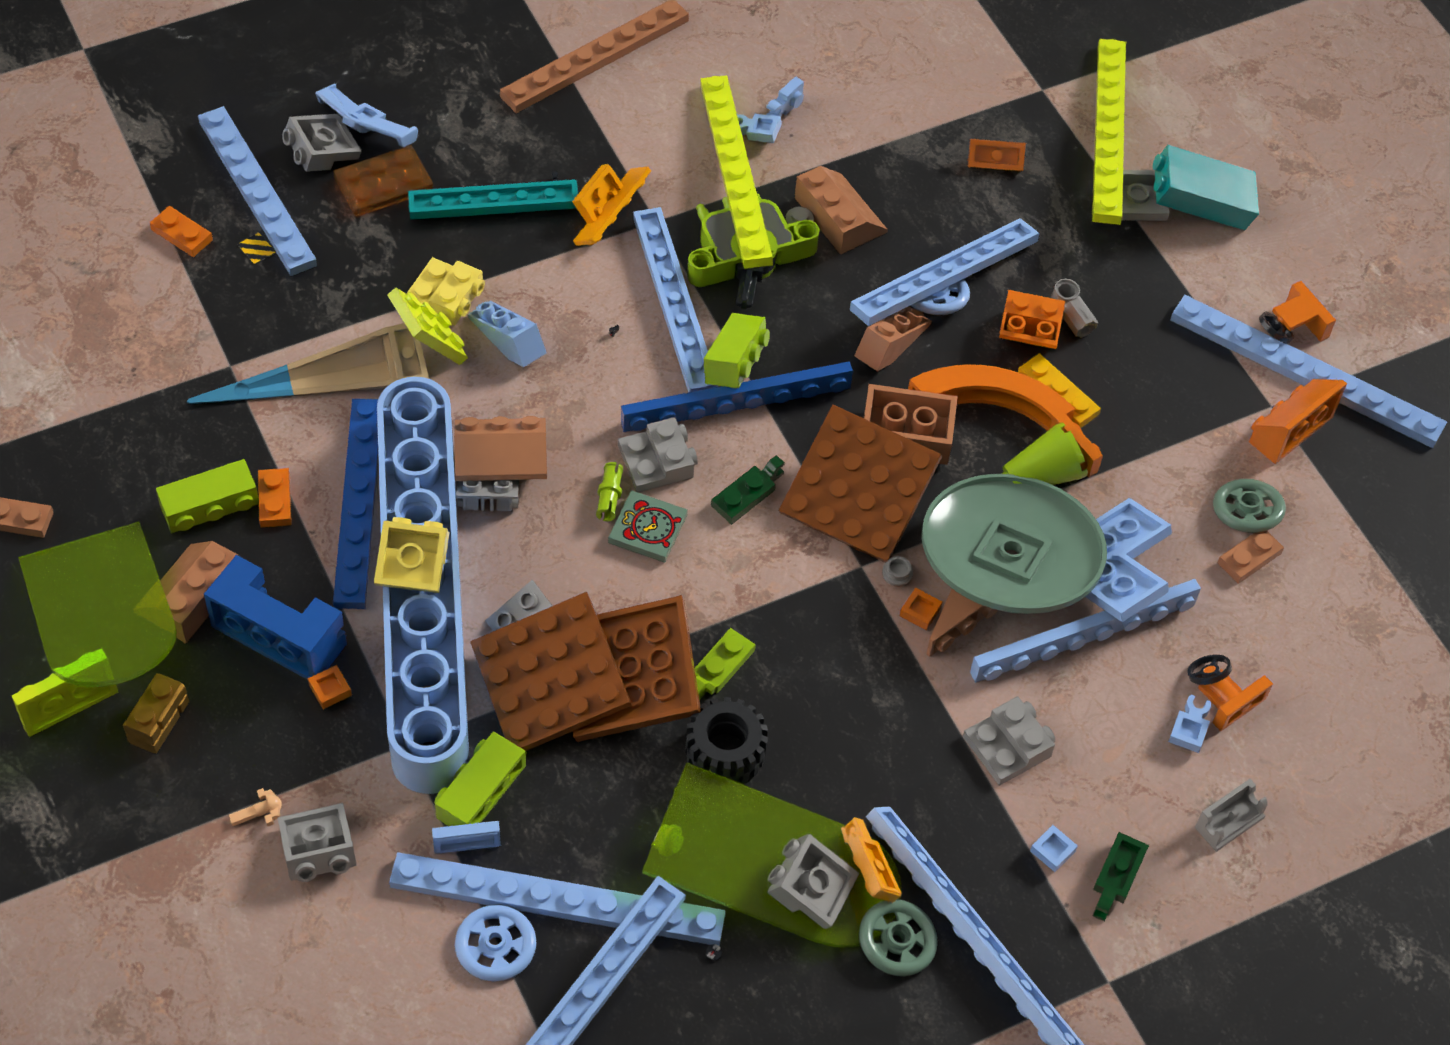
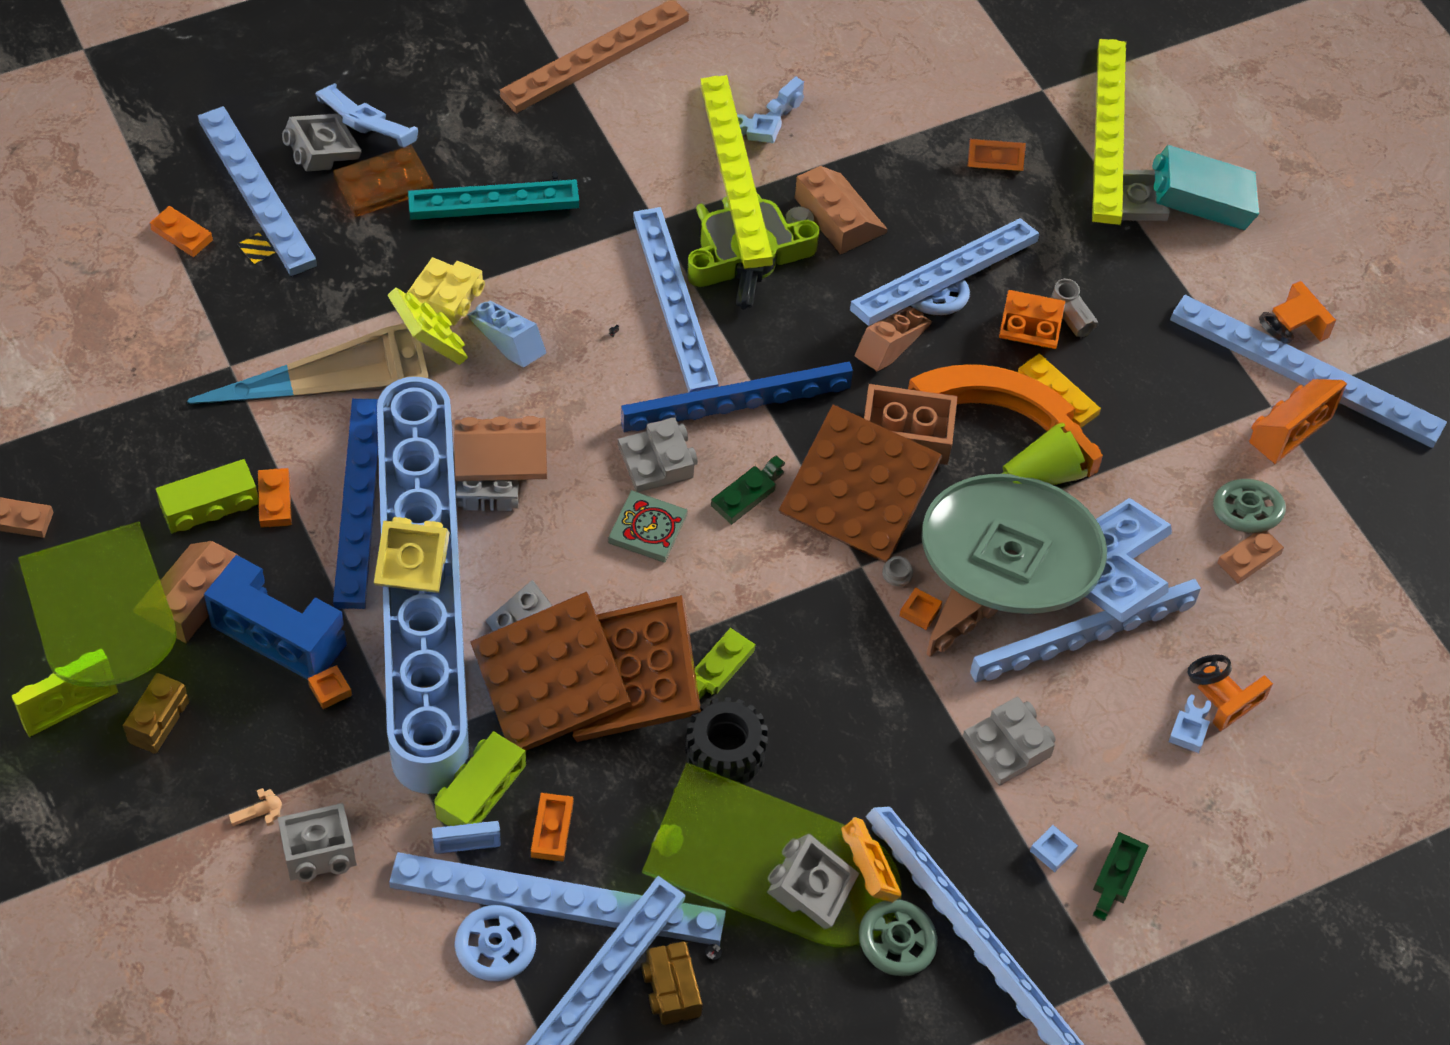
light orange bracket [572,164,651,246] -> none
lime pin [596,462,623,522] -> none
lime brick [704,313,770,389] -> none
light grey hinge [1195,779,1268,852] -> none
none -> orange plate [531,793,574,862]
none -> pearl gold brick [641,941,703,1025]

